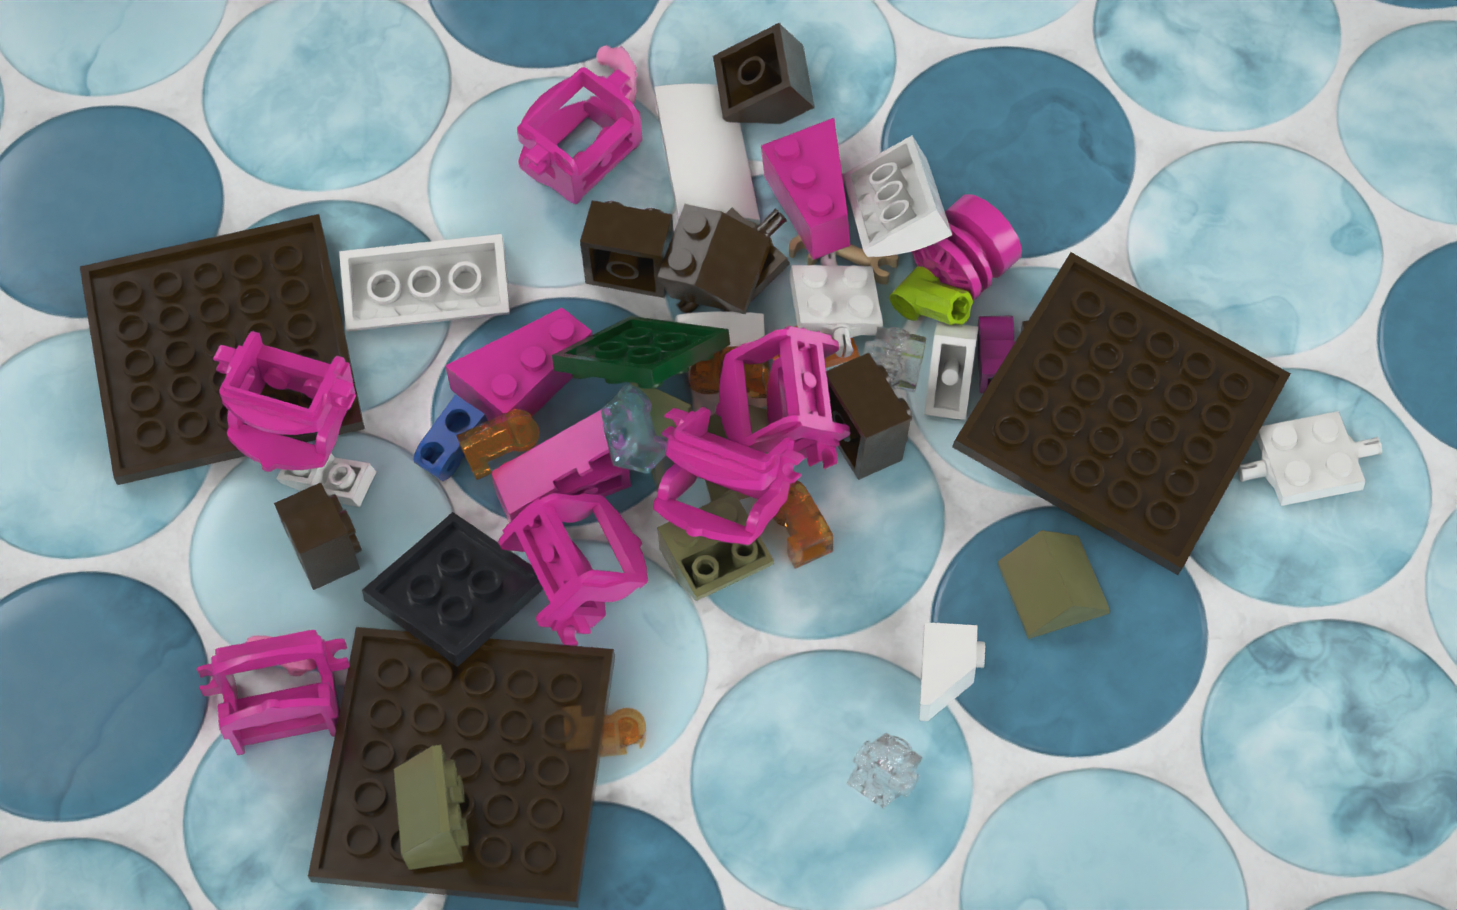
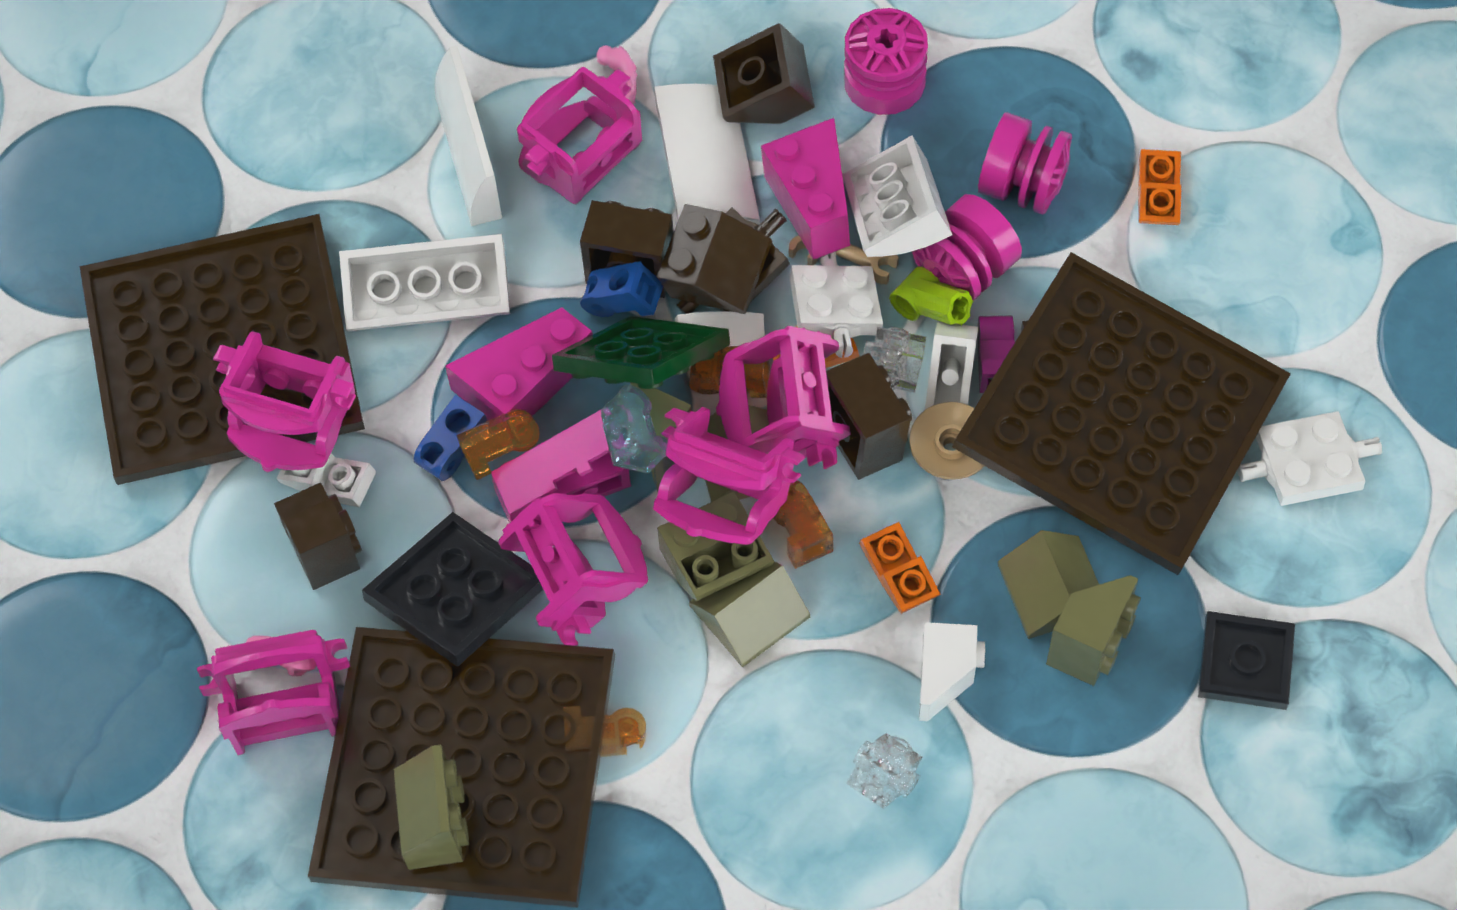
none -> white slope [435,45,502,226]
none -> blue leg [580,261,663,317]
none -> slope [689,561,810,668]
none -> dark pink wheel [844,8,928,115]
none -> orange slope [859,522,940,614]
none -> tan dish [909,402,984,480]
none -> dark pink wheel [978,112,1072,215]
none -> olive slope [1046,575,1141,686]
none -> orange slope [1138,149,1182,225]
none -> black plate [1198,611,1295,710]

